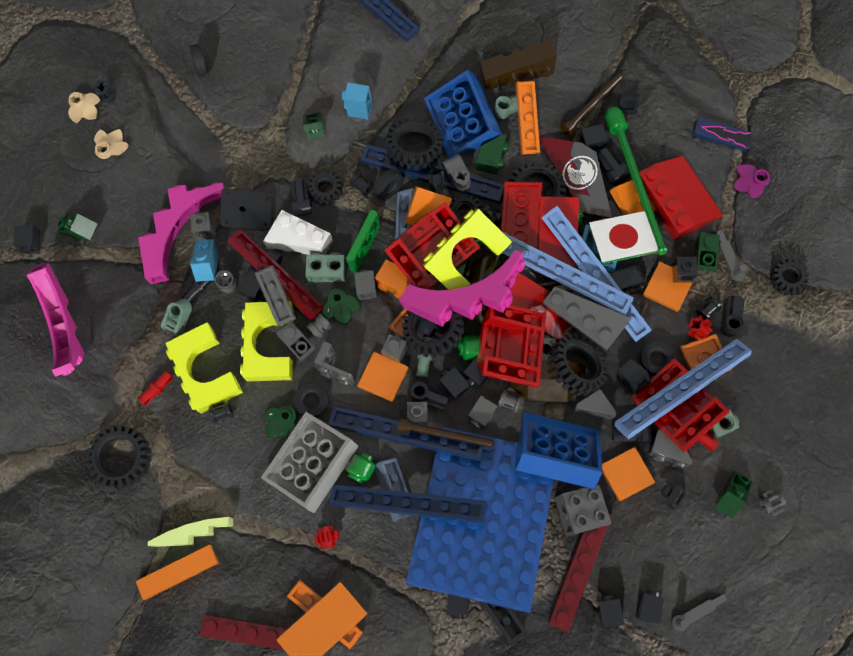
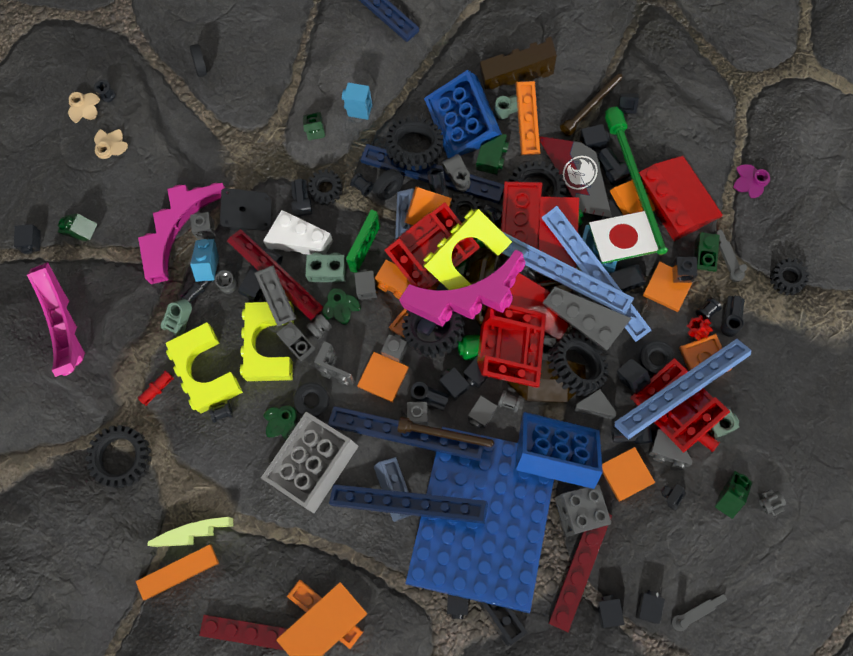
red gear [314,526,340,550] -> none
green head [346,453,376,484] -> none
sand green pin [415,337,434,378] -> none
tile [693,117,752,152] -> none

